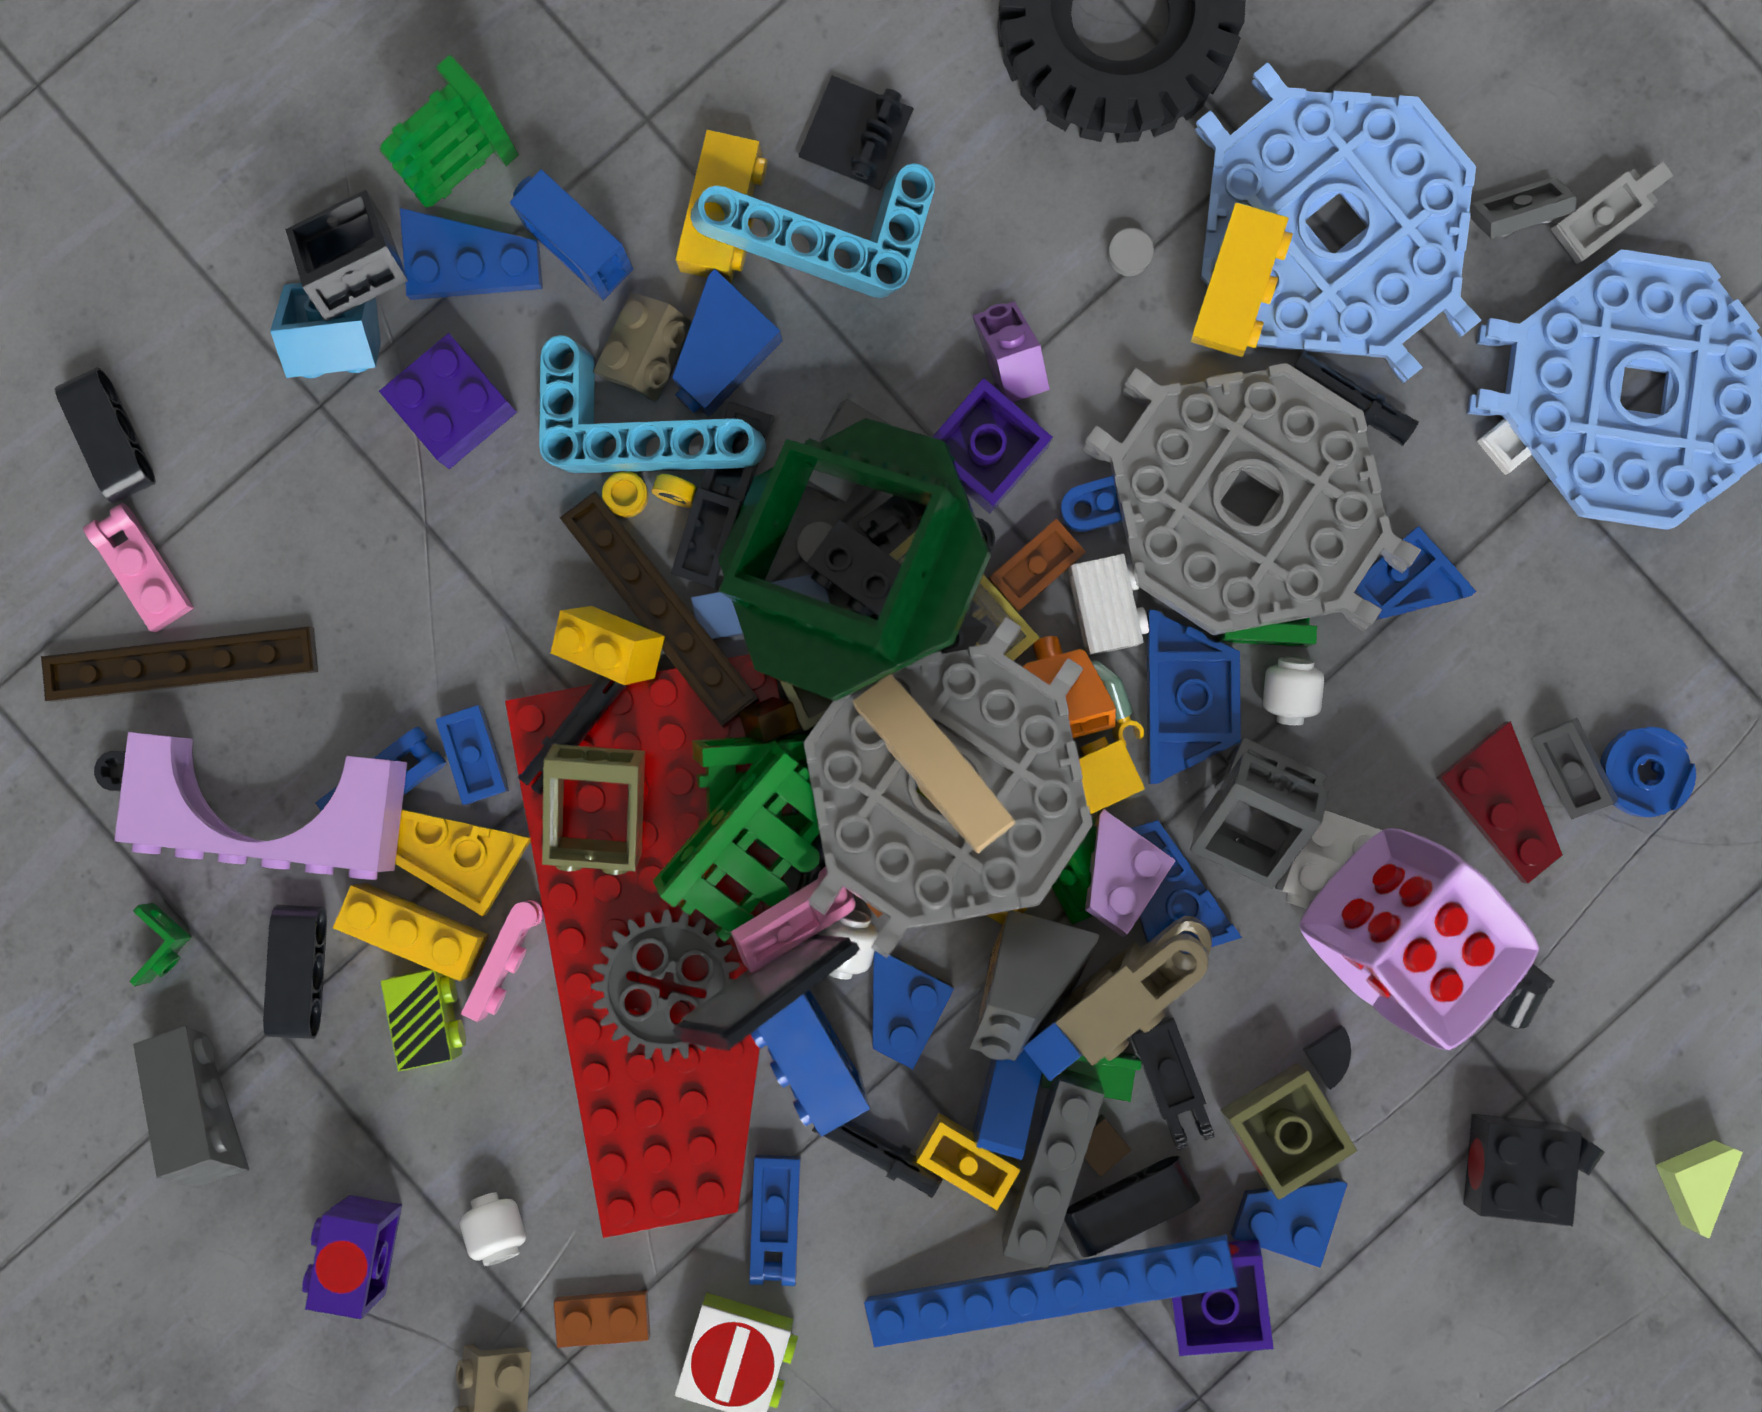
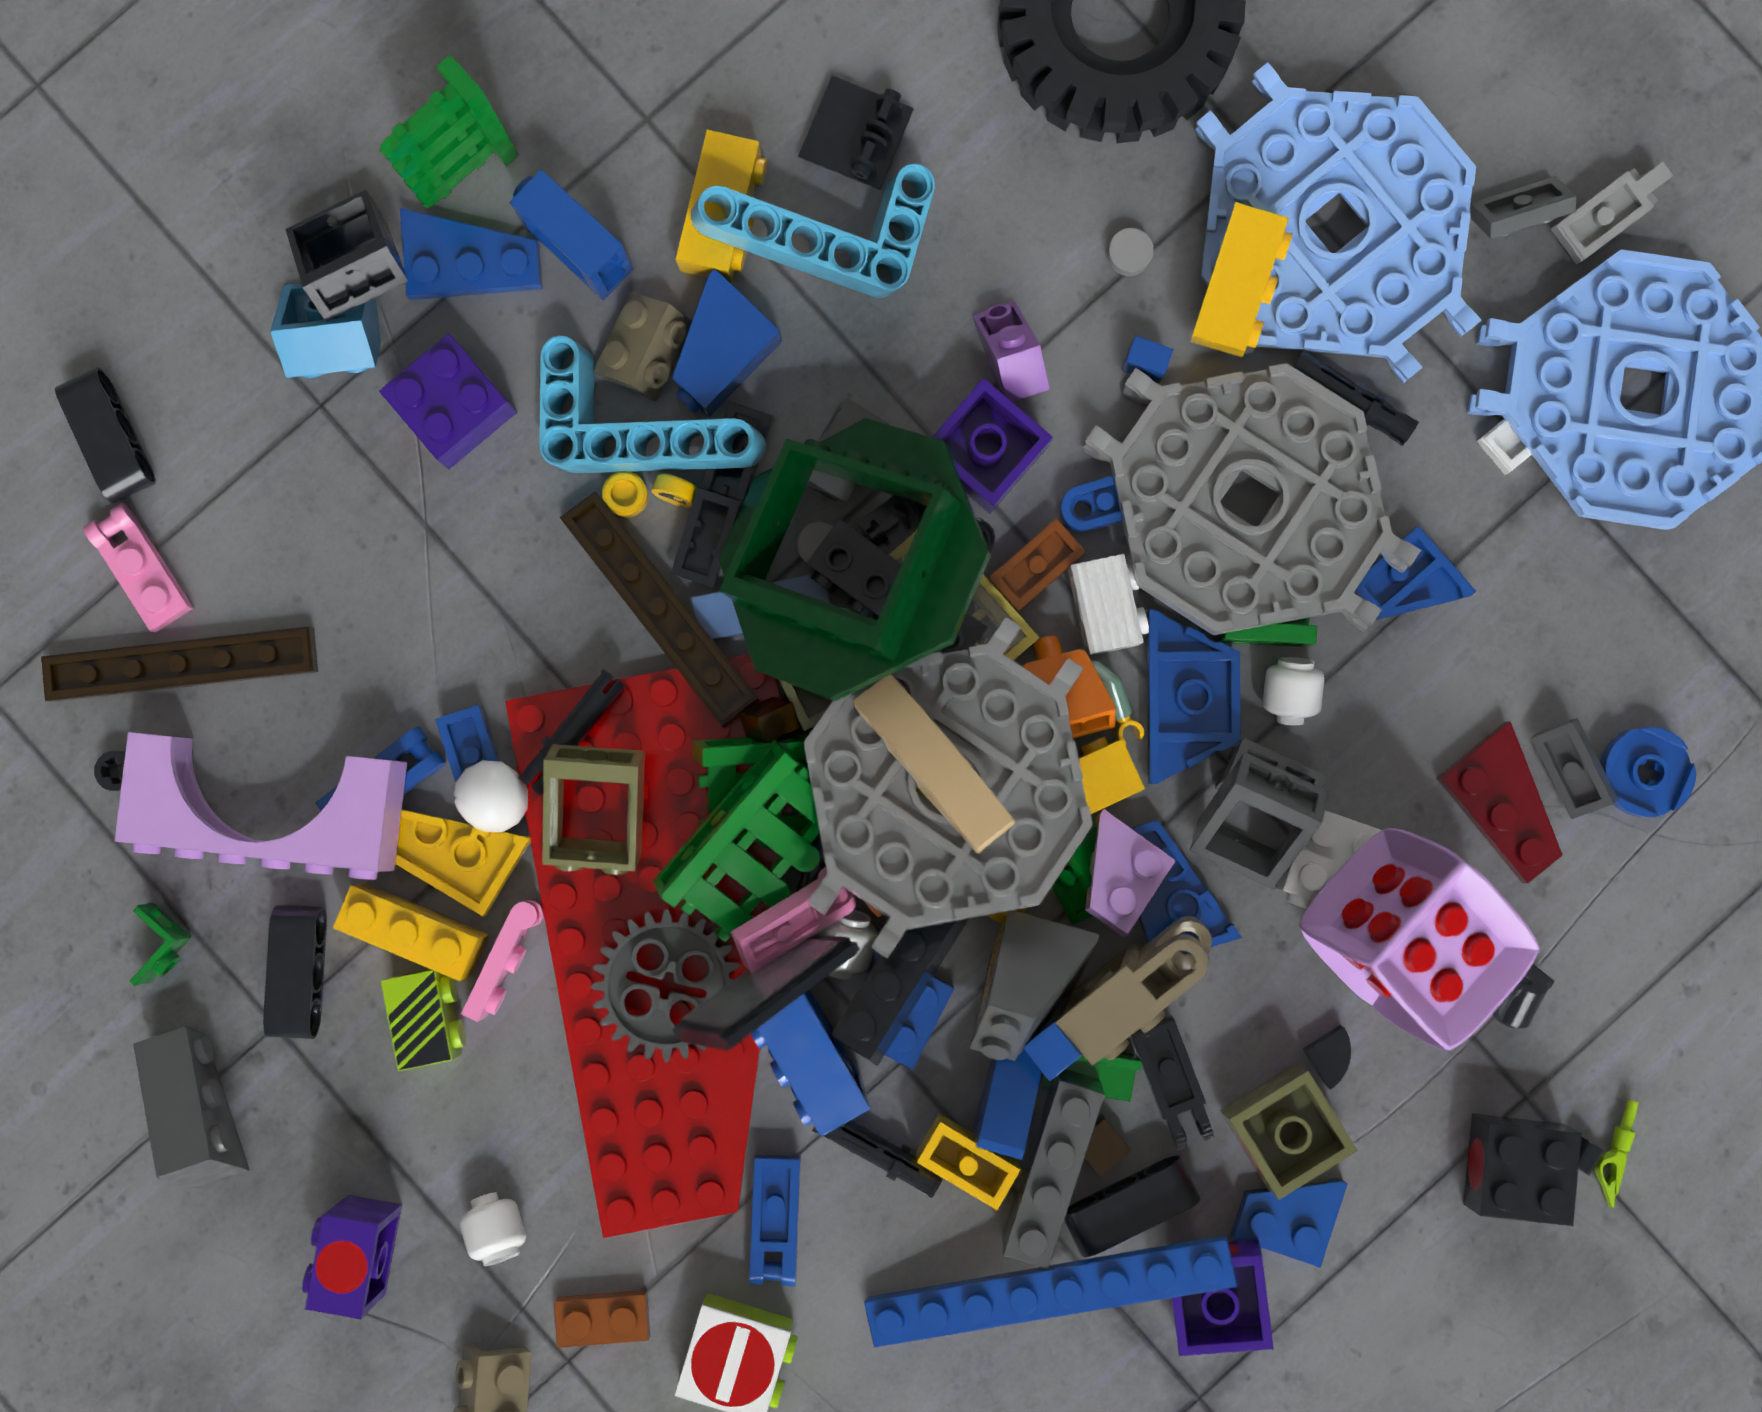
yellow brick [550,606,665,685] -> none
yellowish green slope [1656,1140,1743,1239] -> none
none -> white hair [453,760,528,832]
none -> black brick [831,918,969,1066]
none -> blue piece [1121,335,1174,383]
none -> lime hand [1594,1099,1639,1208]

